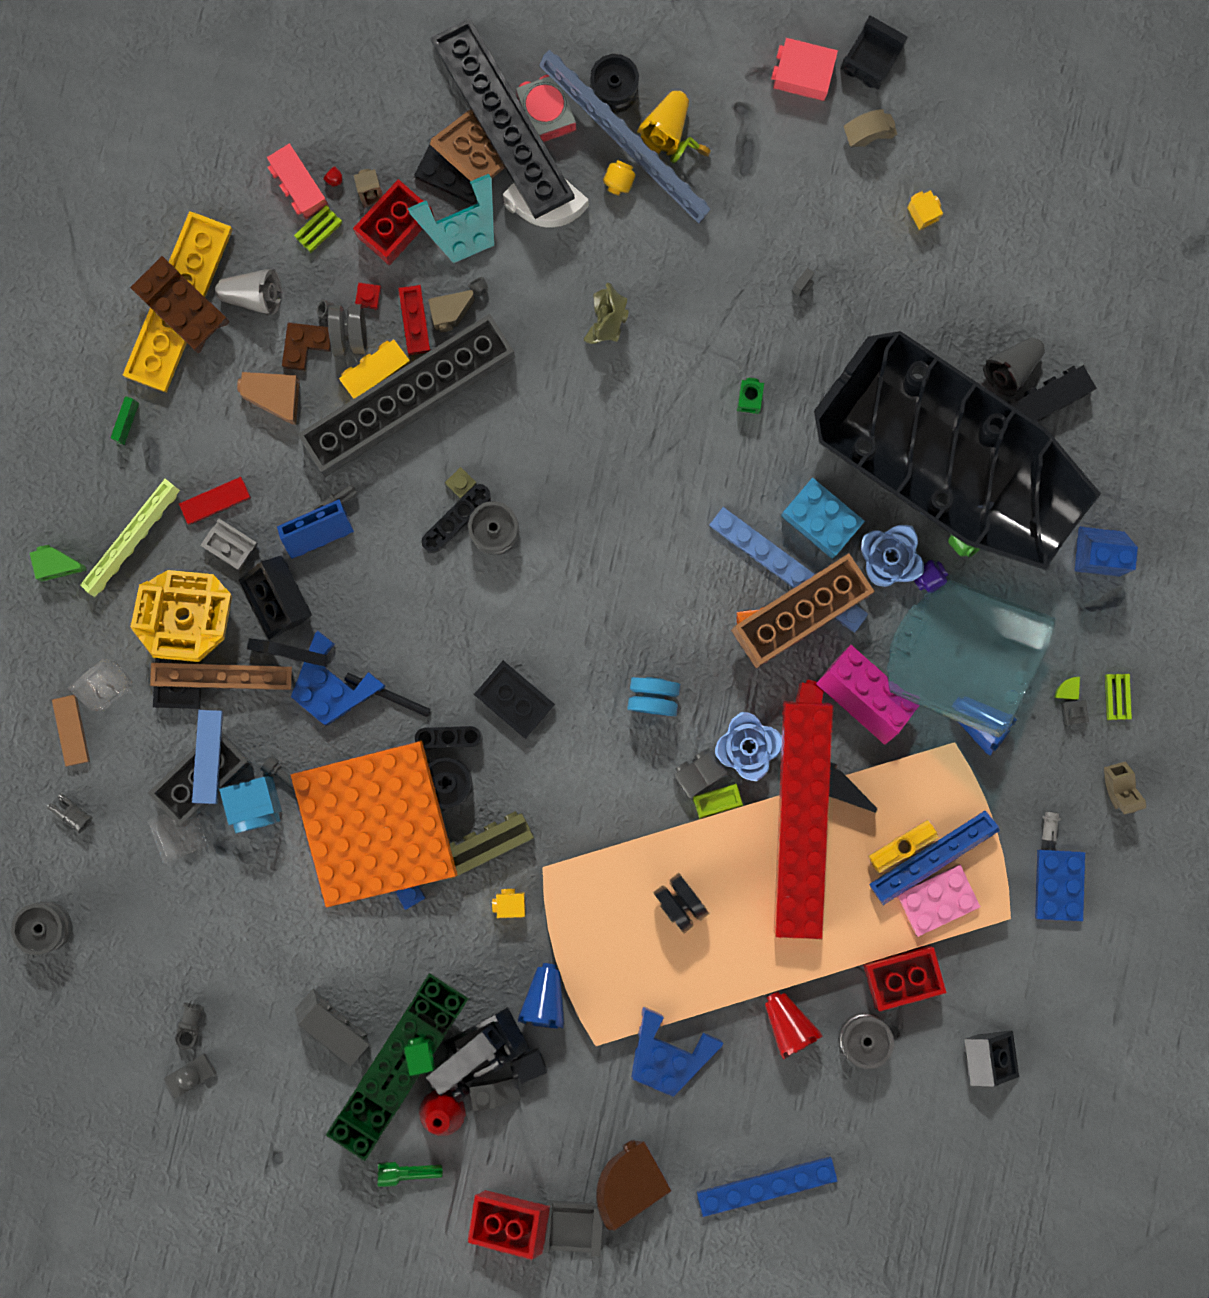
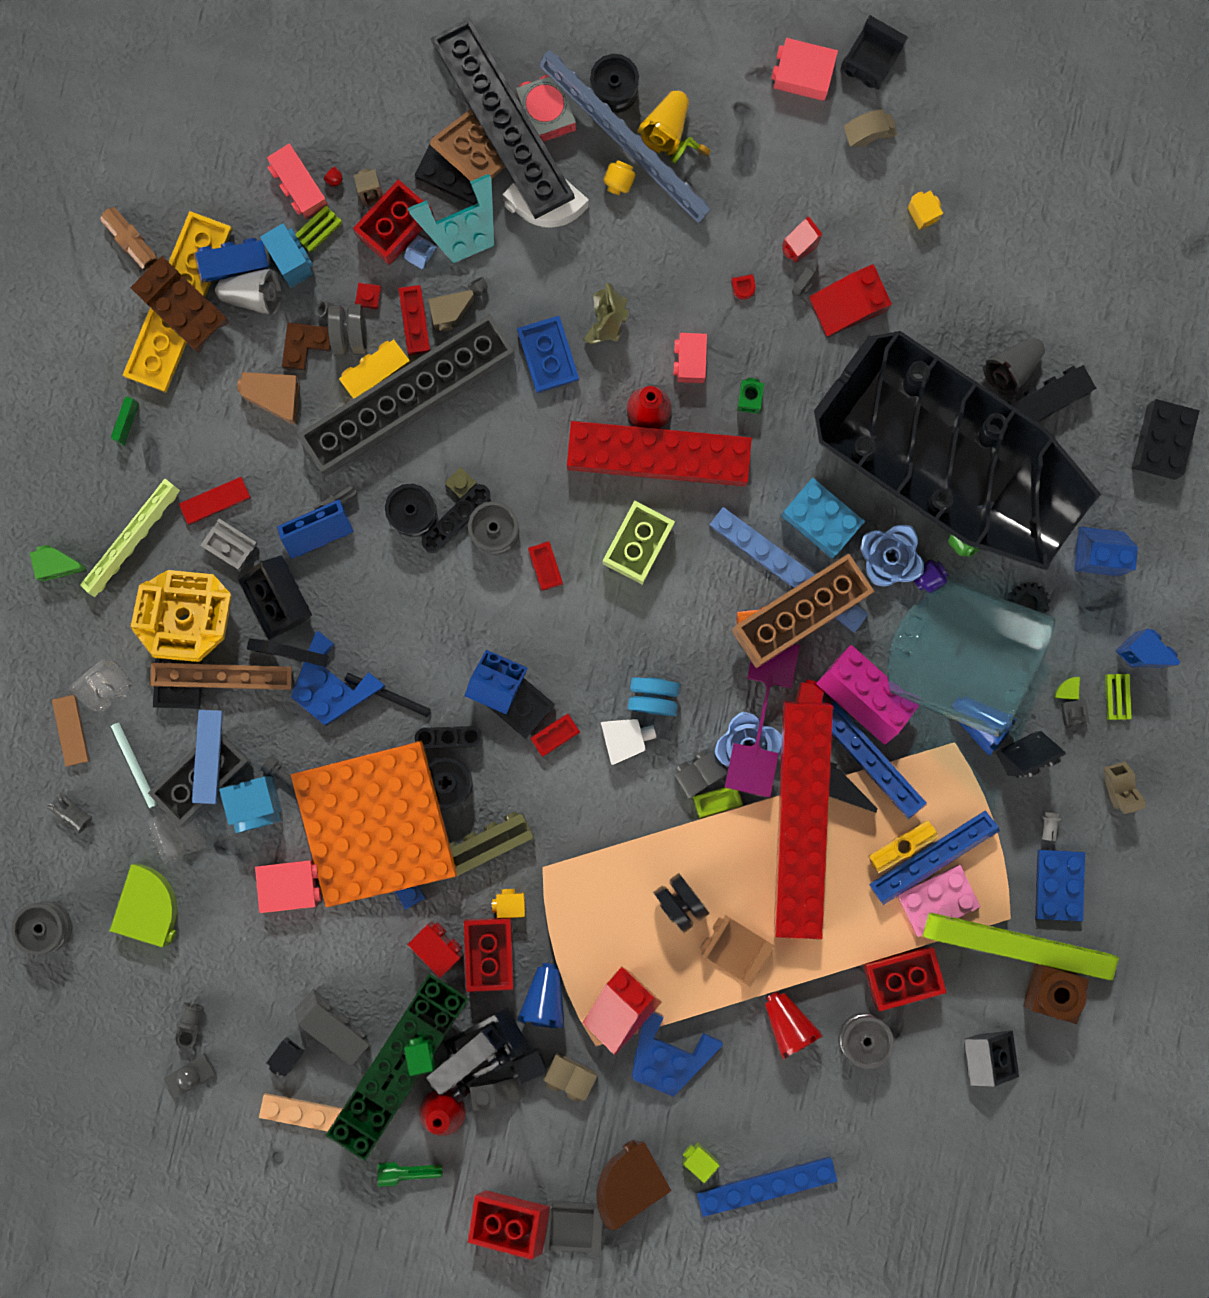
none -> medium nougat piece [100,207,158,271]
none -> lime brick [110,863,177,947]
none -> light aqua bar [111,723,158,808]
none -> blue brick [194,238,269,283]
none -> coral brick [255,860,321,913]
none -> light nougat plate [259,1093,343,1131]
none -> dark azure brick [260,223,314,288]
none -> black brick [266,1037,305,1077]
none -> black wheel [385,483,438,538]
none -> light blue slope [404,235,437,269]
none -> red brick [407,921,463,978]
none -> blue slope [464,650,528,714]
none -> red brick [464,918,514,992]
none -> blue plate [517,316,579,394]
none -> red tile [528,541,563,591]
none -> red plate [530,713,580,757]
none -> dark tan brick [544,1053,598,1102]
none -> red brick [567,421,752,487]
none -> slope [583,967,662,1055]
none -> white torso [601,719,656,765]
none -> yellowish green brick [603,500,675,585]
none -> red cone [627,386,672,429]
none -> coral brick [673,333,707,383]
none -> lime brick [682,1142,720,1183]
none -> medium nougat panel [700,915,775,986]
none -> magenta hinge [724,644,800,798]
none -> red tile [731,274,756,300]
none -> slope [782,217,822,263]
none -> red slope [809,264,892,337]
none -> blue plate [832,701,927,820]
none -> lime beam [923,912,1119,980]
none -> black slope [996,731,1066,778]
none -> black tyre [1006,582,1051,624]
none -> reddish brown piece [1023,963,1089,1024]
none -> blue slope [1115,628,1181,668]
none -> black brick [1132,399,1200,480]

